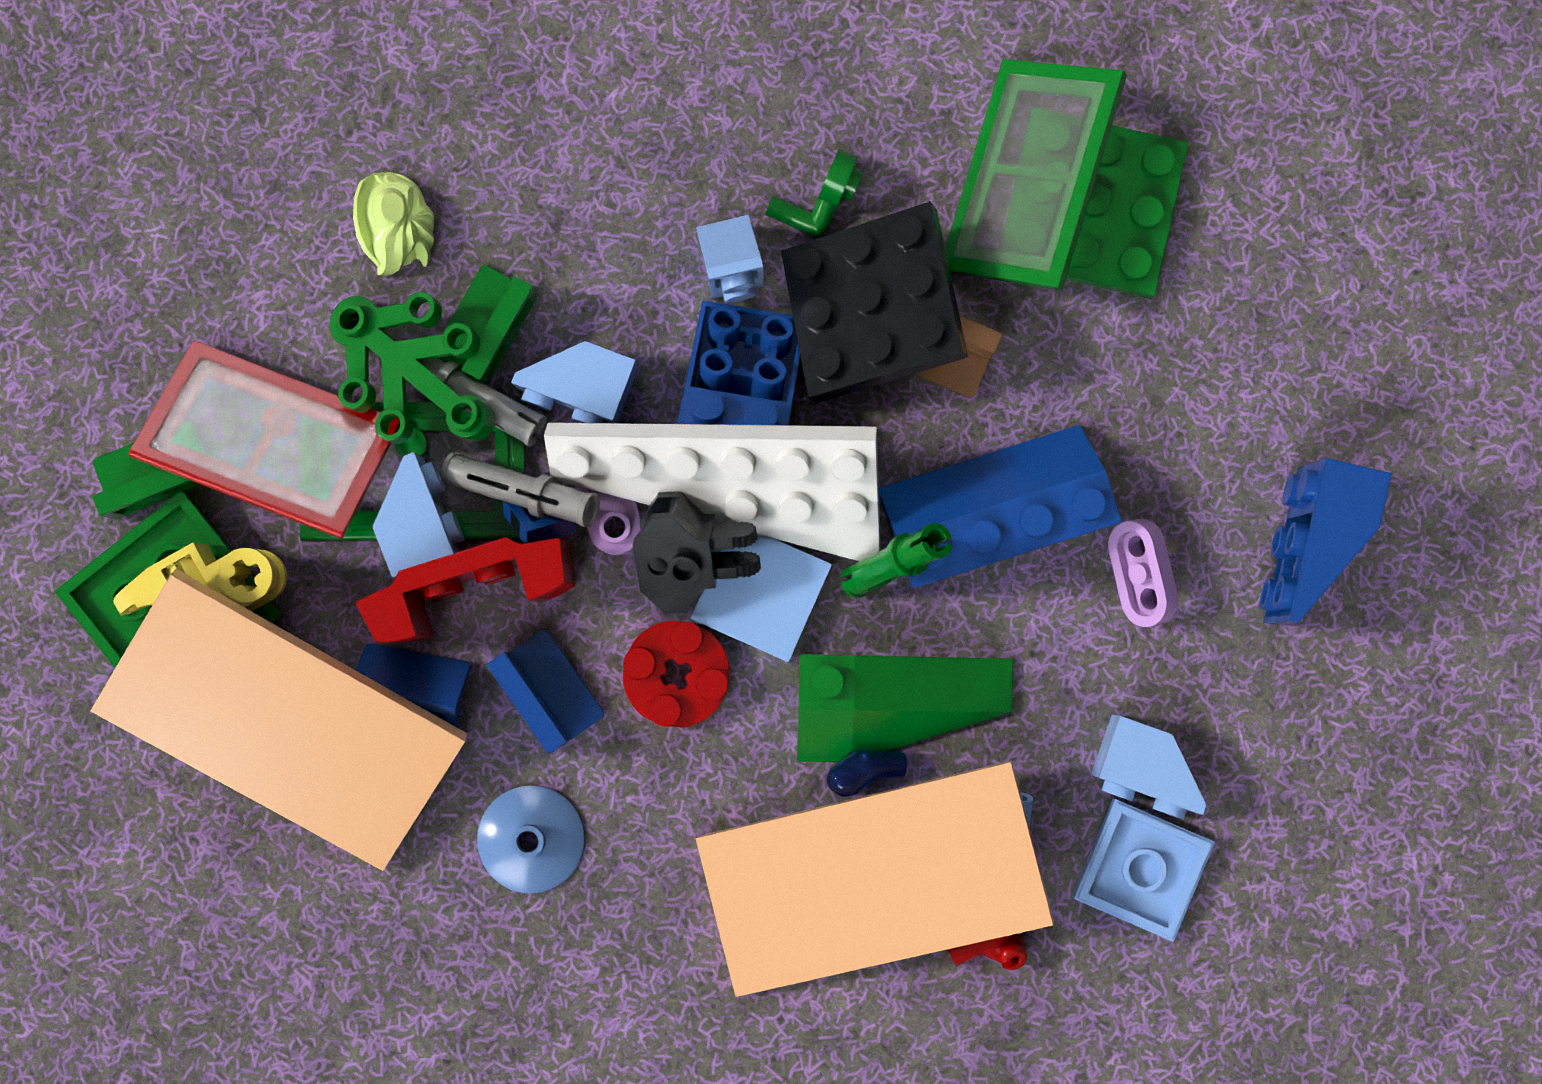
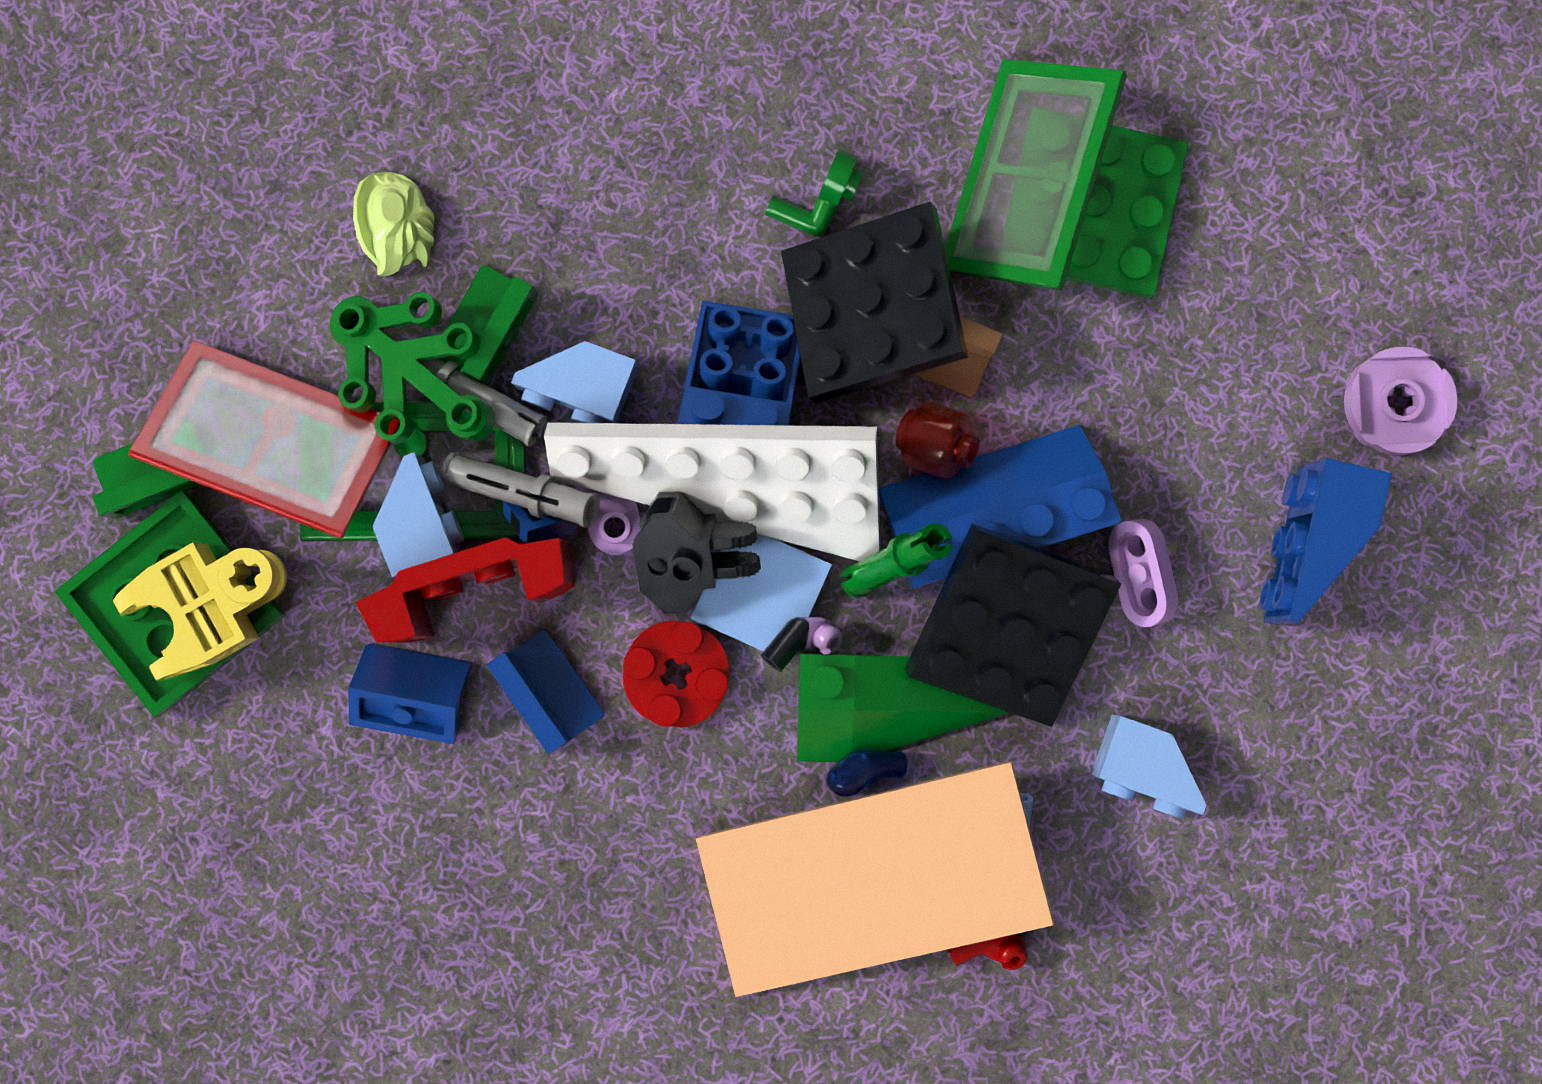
light nougat tile [90,569,467,871] -> none
medium blue dish [477,785,585,894] -> none
light blue slope [696,215,764,303] -> none
light blue tile [1072,798,1215,942] -> none
none -> arm [761,617,842,672]
none -> clear red head [895,401,980,479]
none -> black plate [904,523,1121,727]
none -> lavender plate [1344,347,1457,455]

